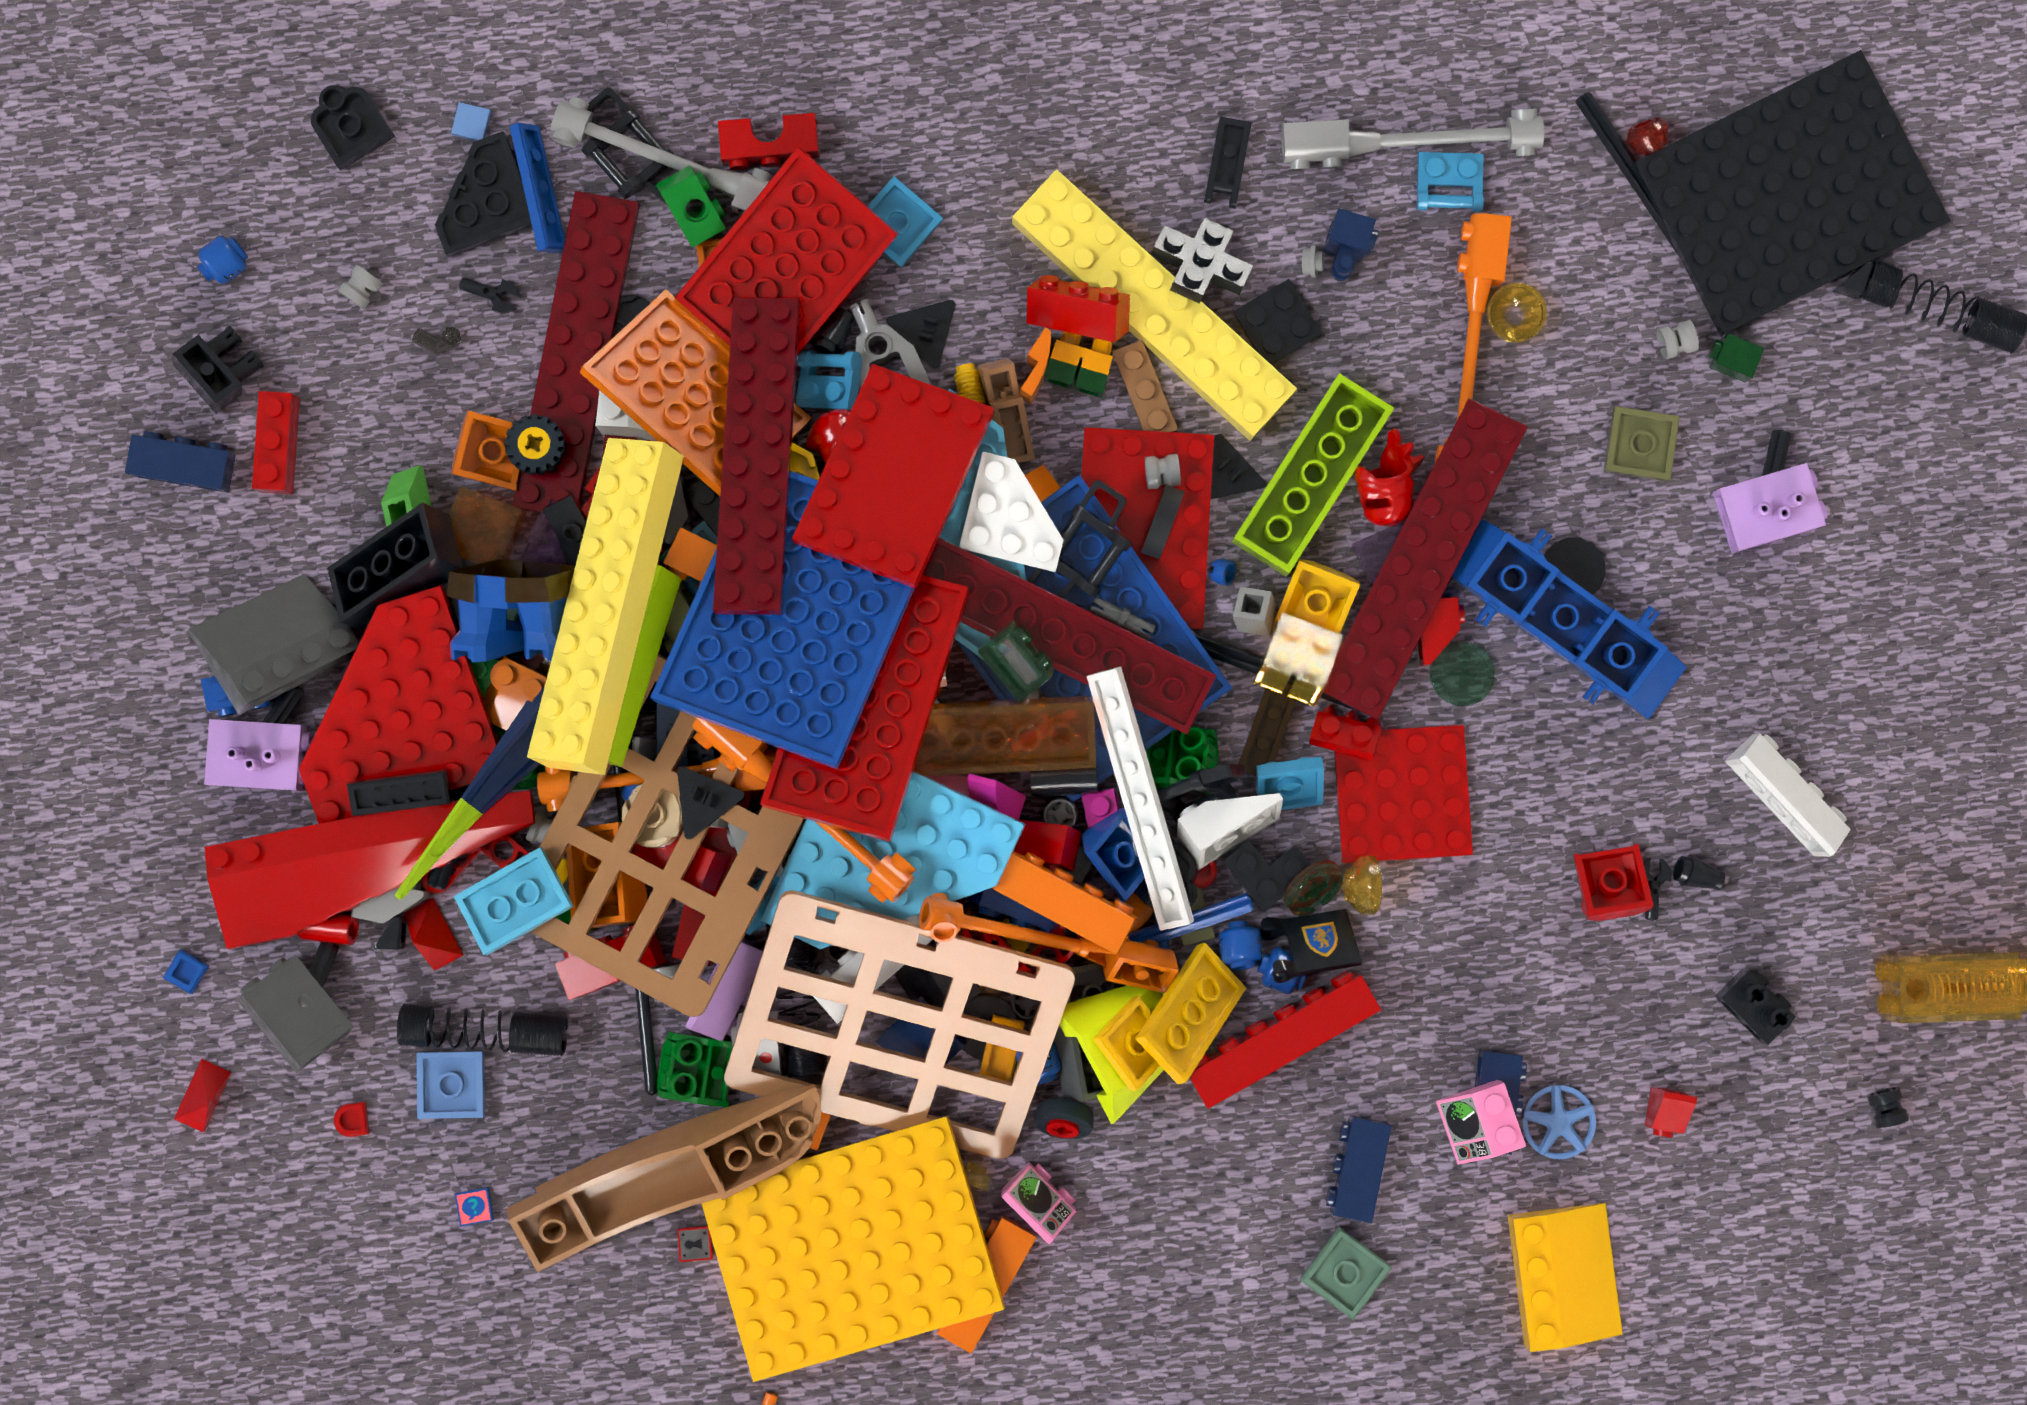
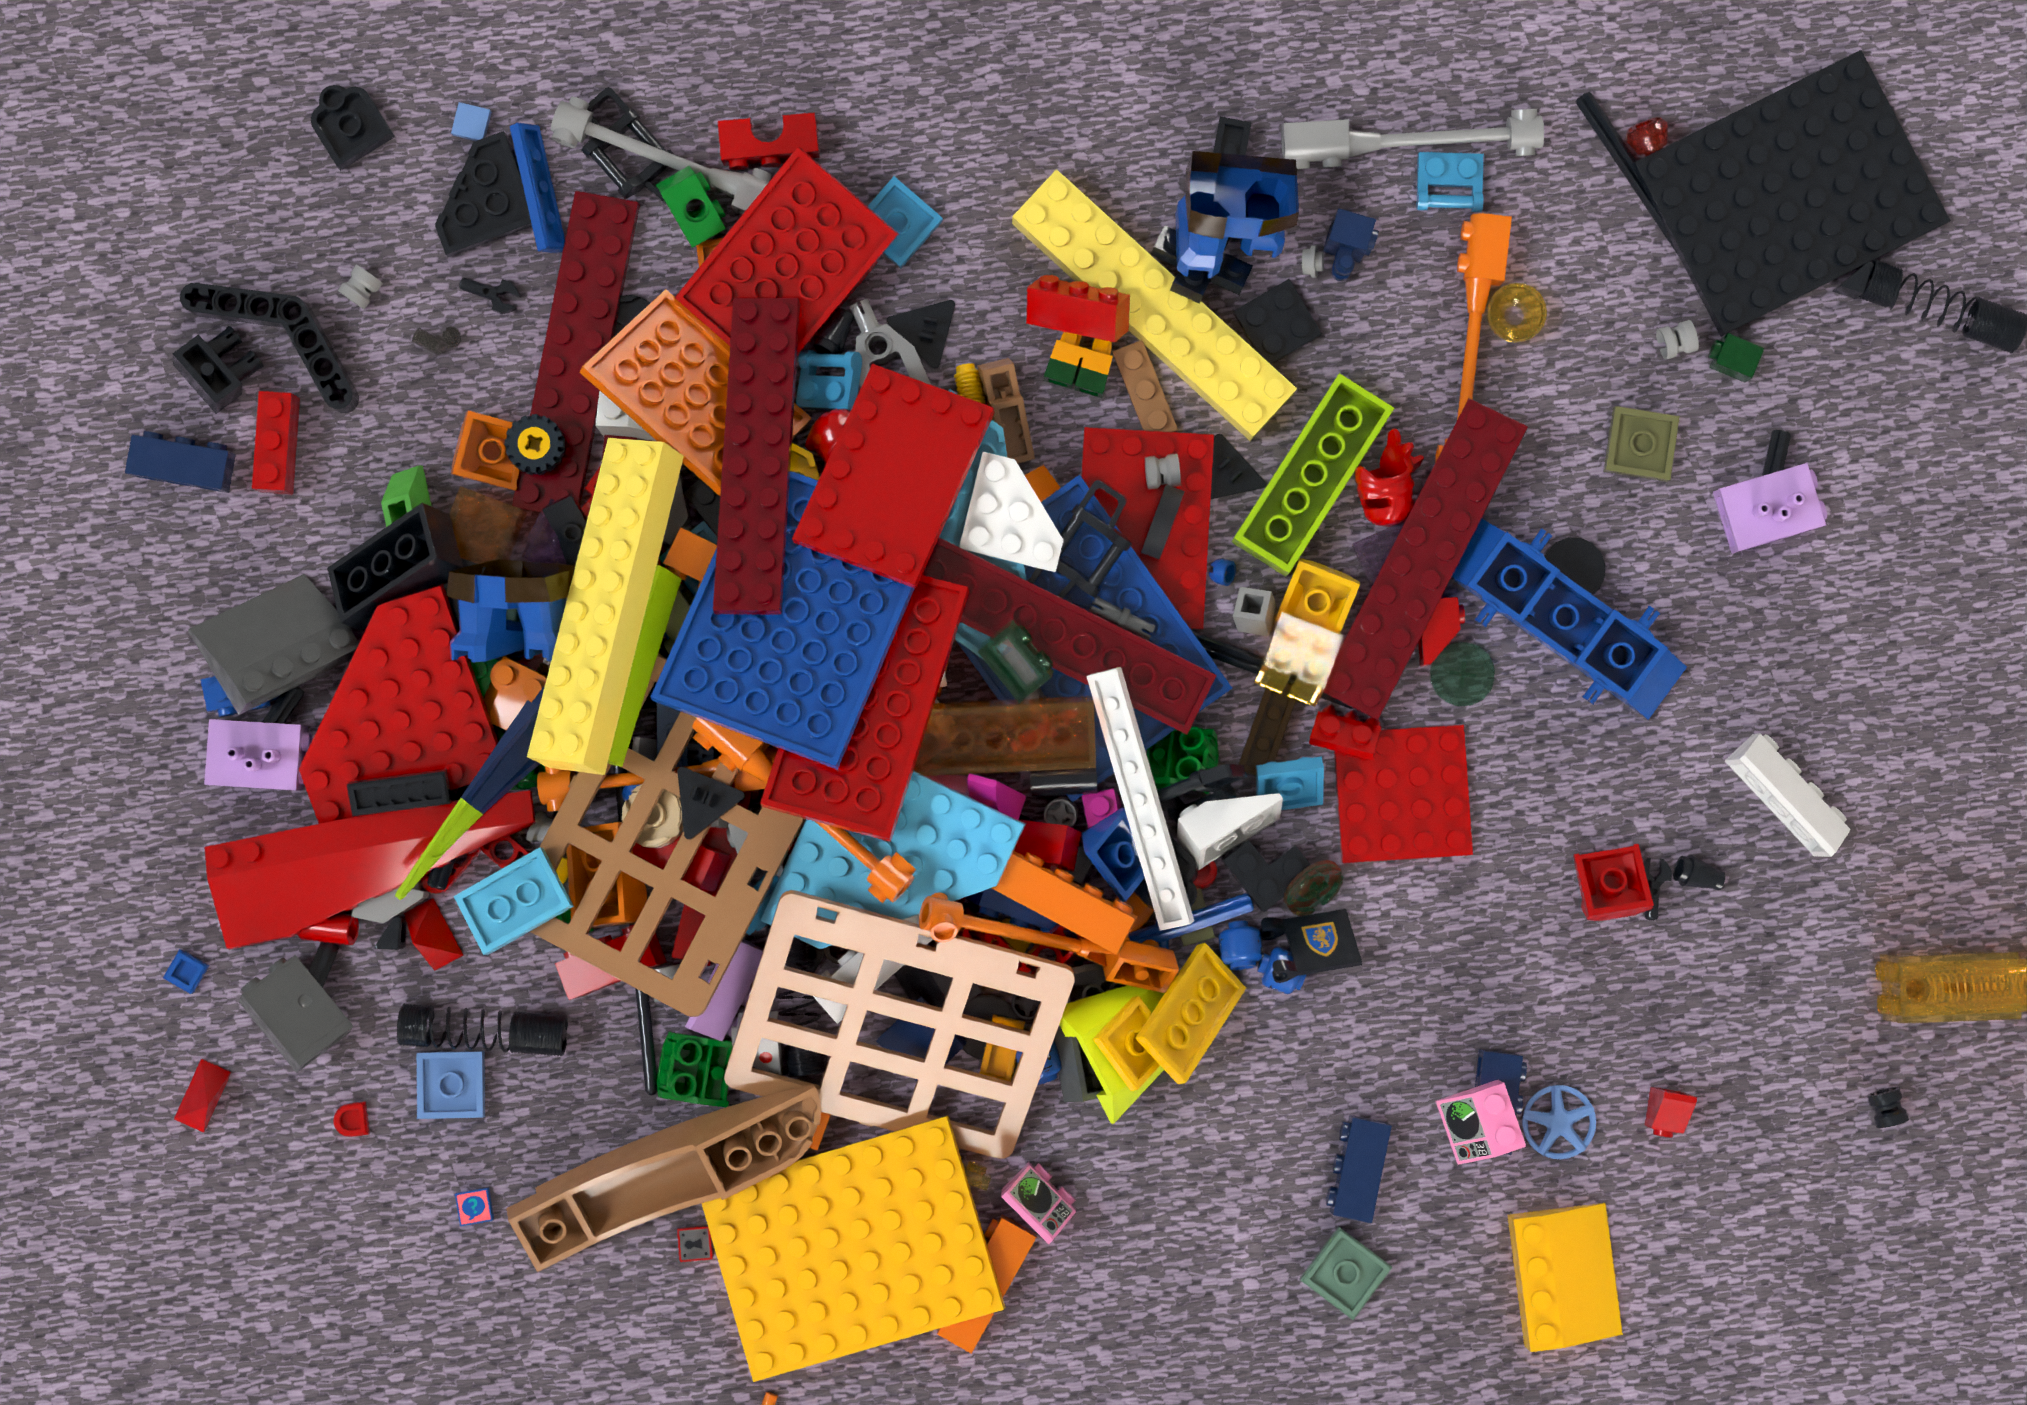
blue head [197,236,248,284] -> none
orange slope [1020,327,1051,405] -> none
black wheel [1034,1098,1094,1139] -> none
red brick [1189,970,1381,1109] -> none
clear yellow piece [1342,855,1382,915] -> none
black brick [1715,969,1796,1045] -> none
none -> black beam [180,283,359,413]
none -> blue piece [1175,151,1299,278]

